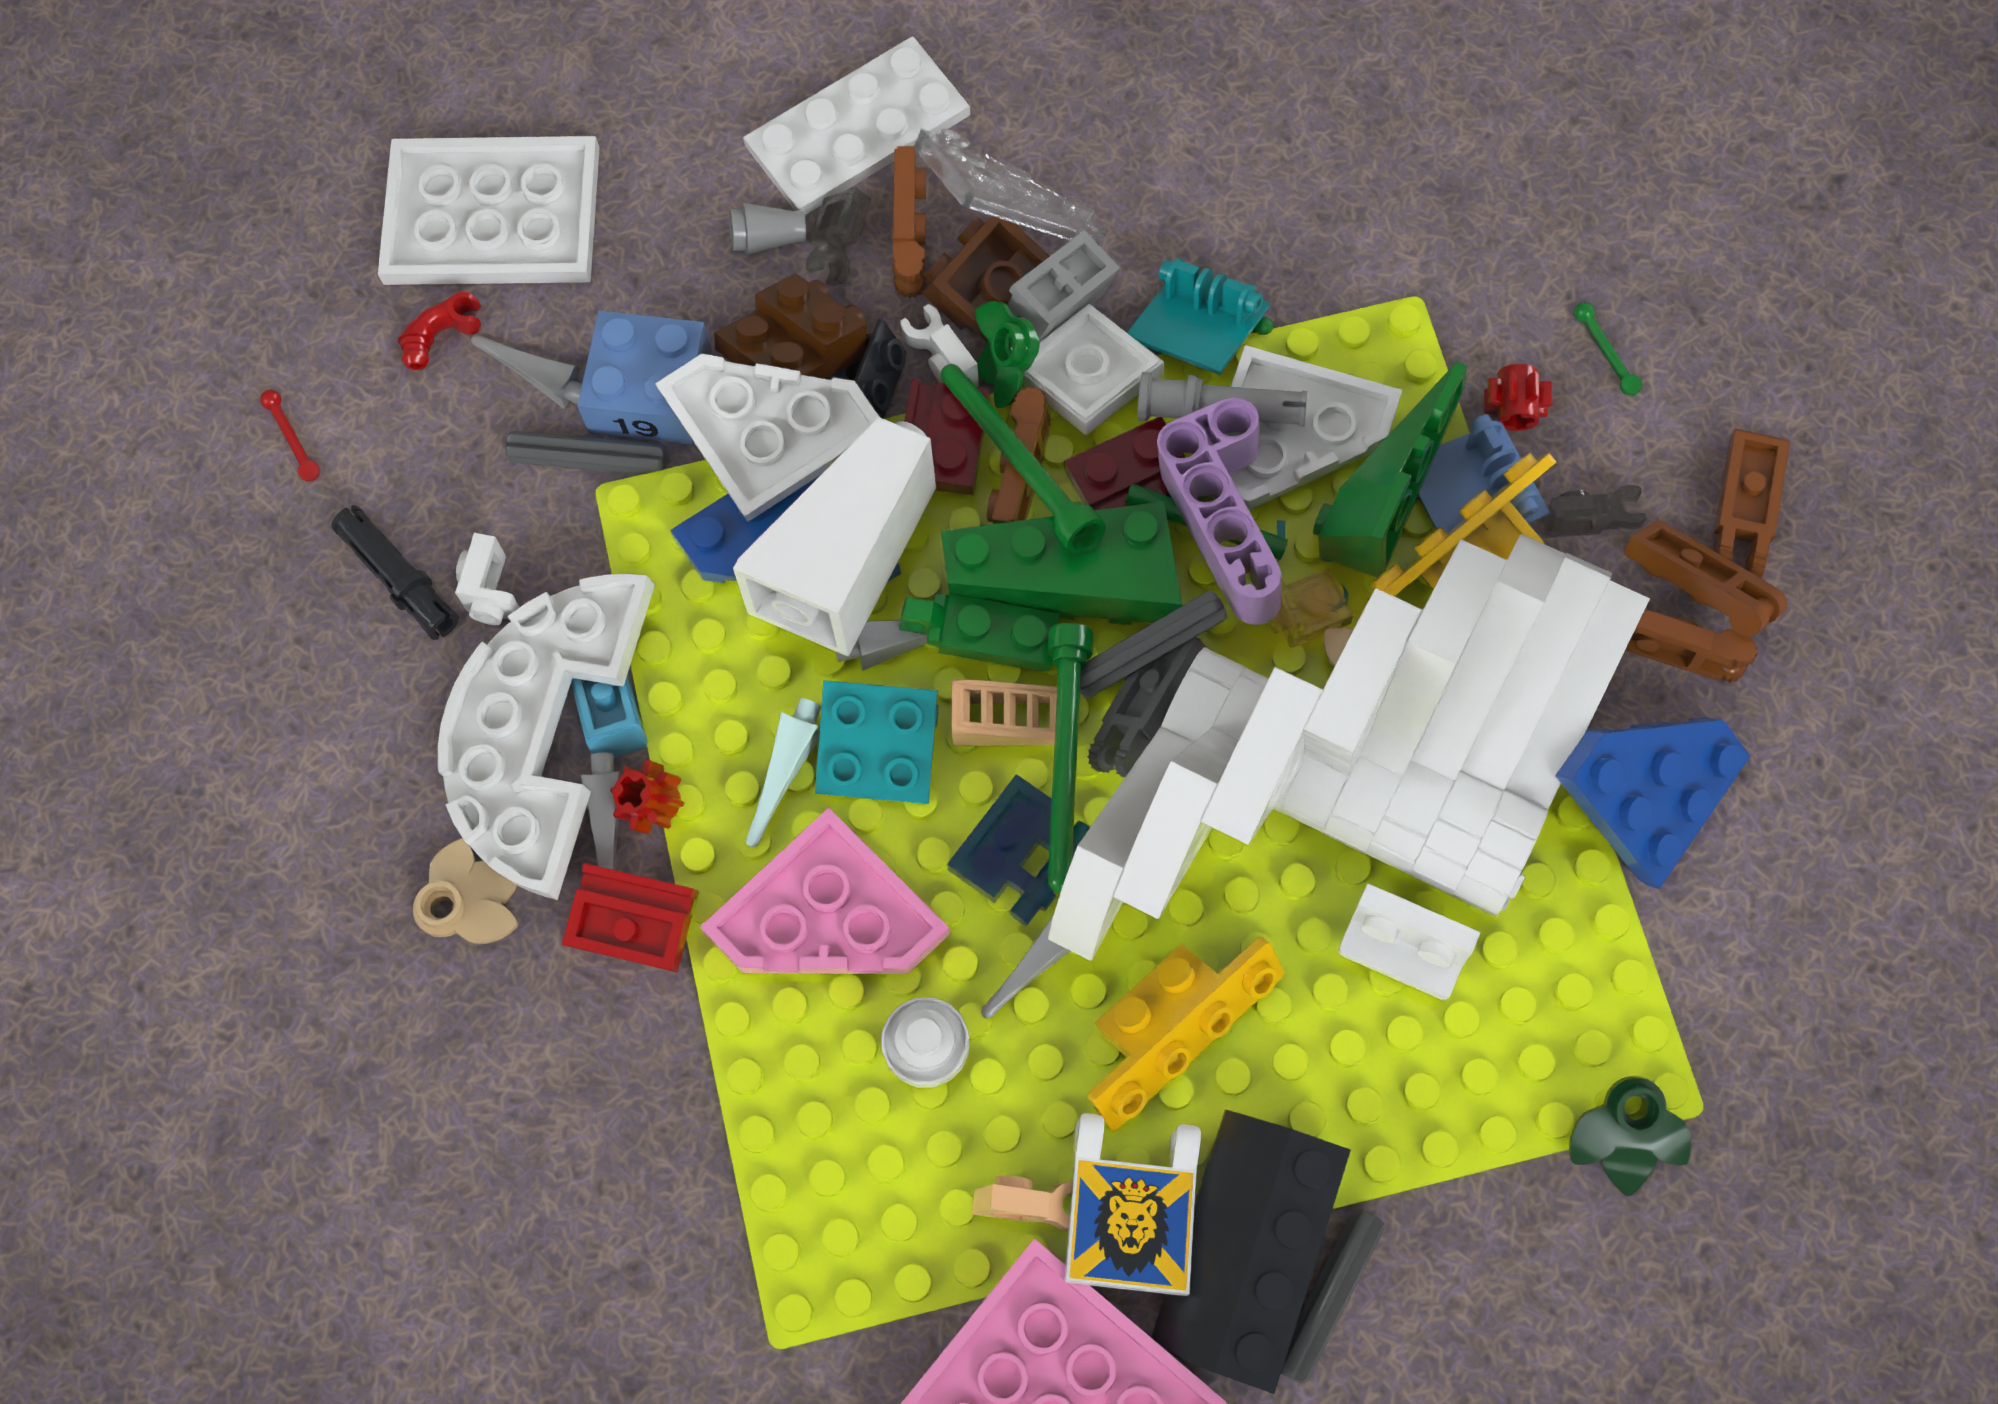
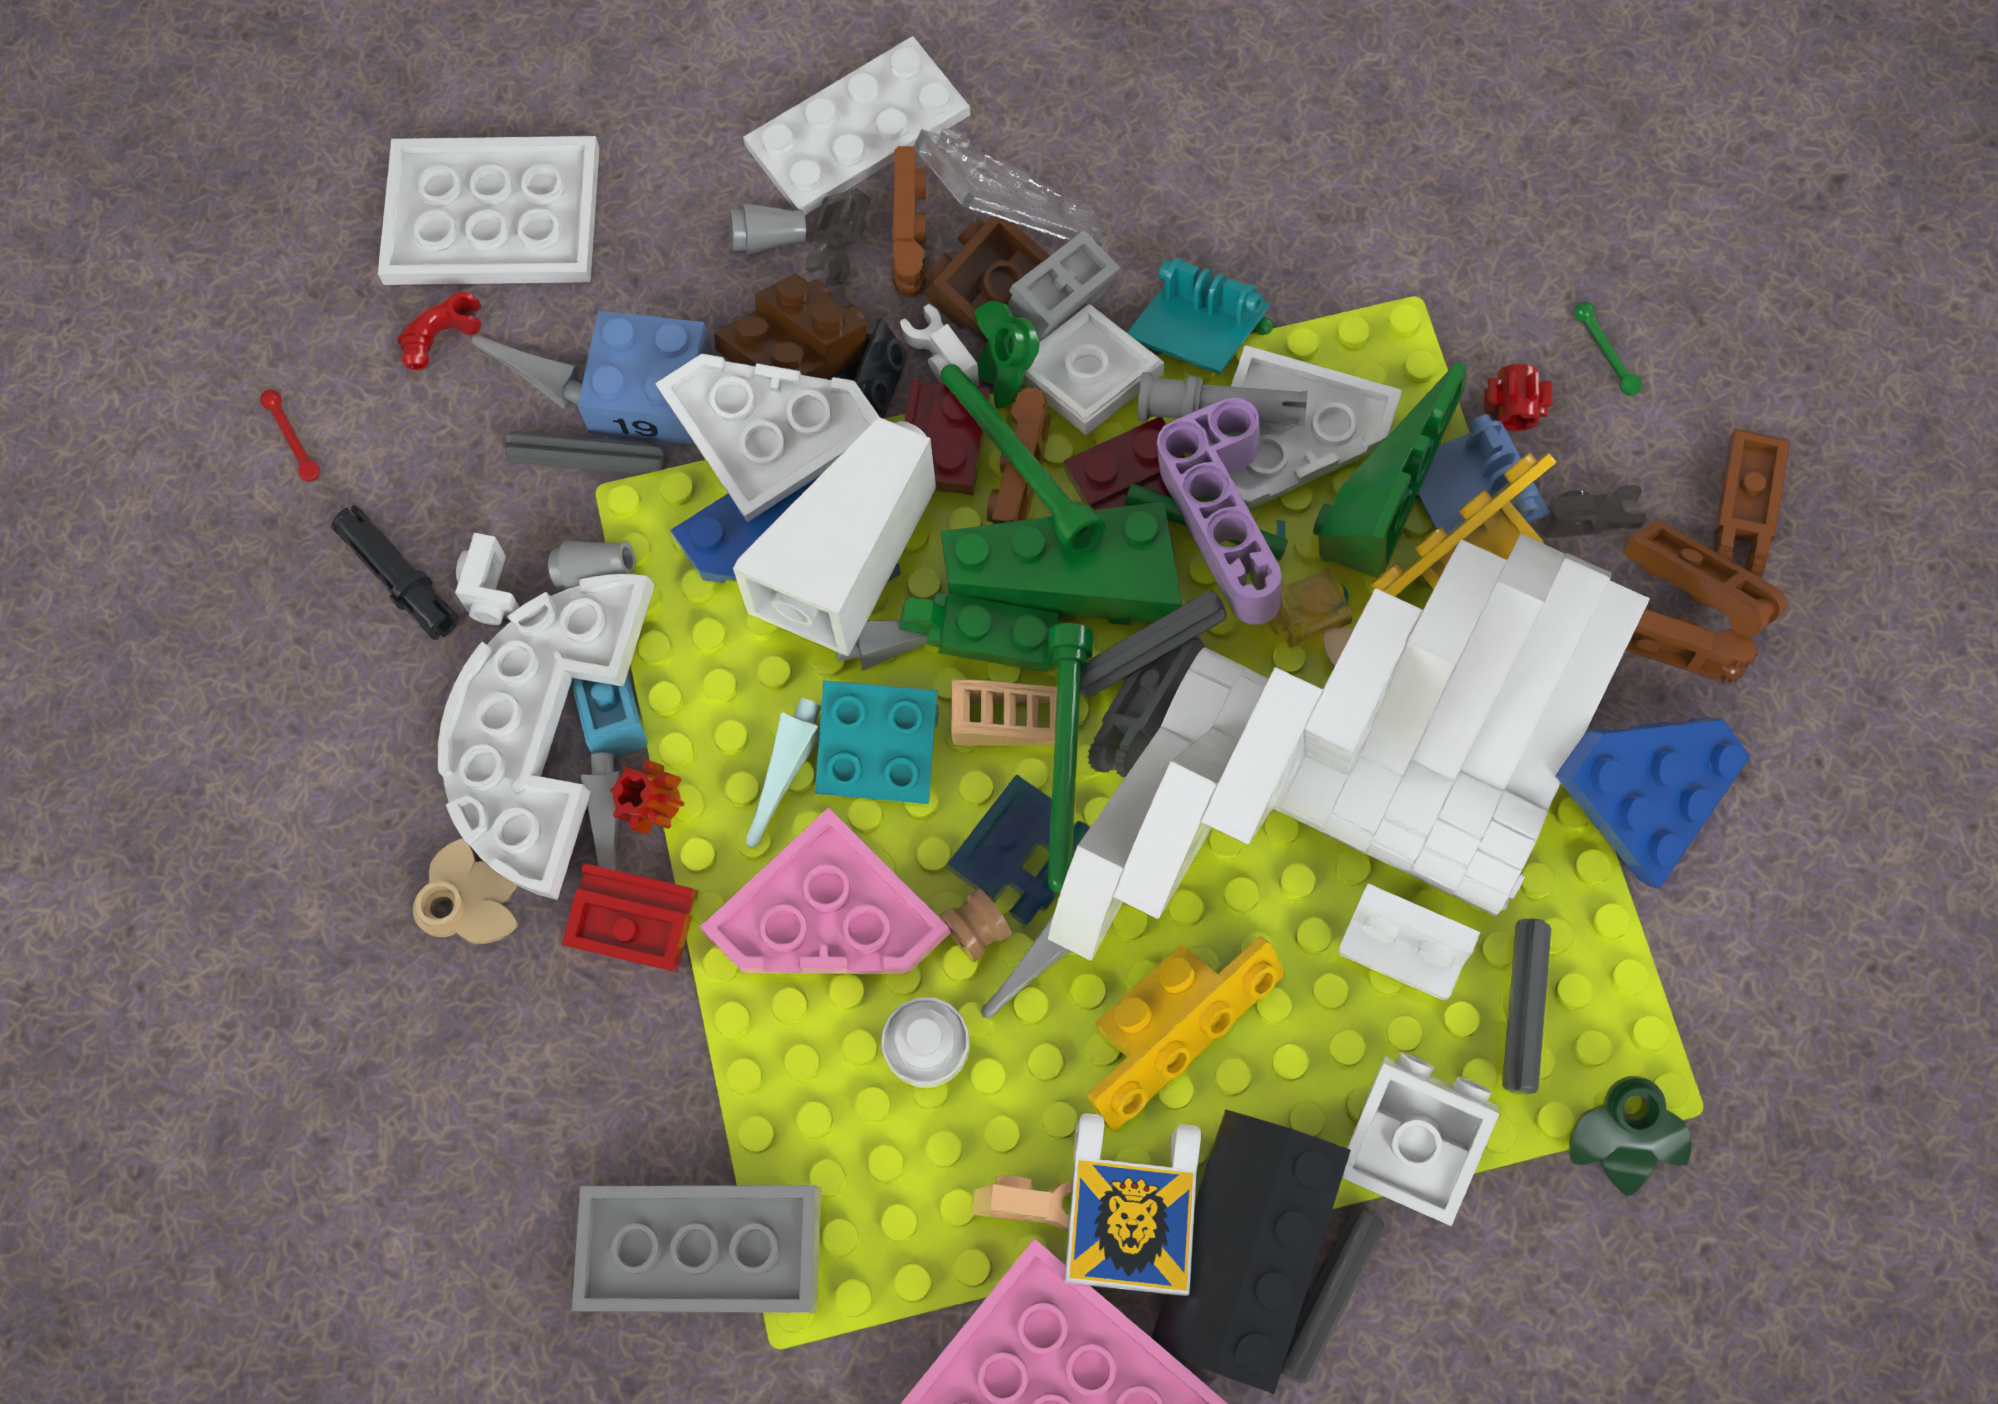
none -> light grey cone [548,540,636,591]
none -> light grey plate [572,1185,821,1313]
none -> medium nougat wheel [940,887,1012,962]
none -> white plate [1342,1052,1500,1226]
none -> dark grey axle [1502,918,1551,1095]

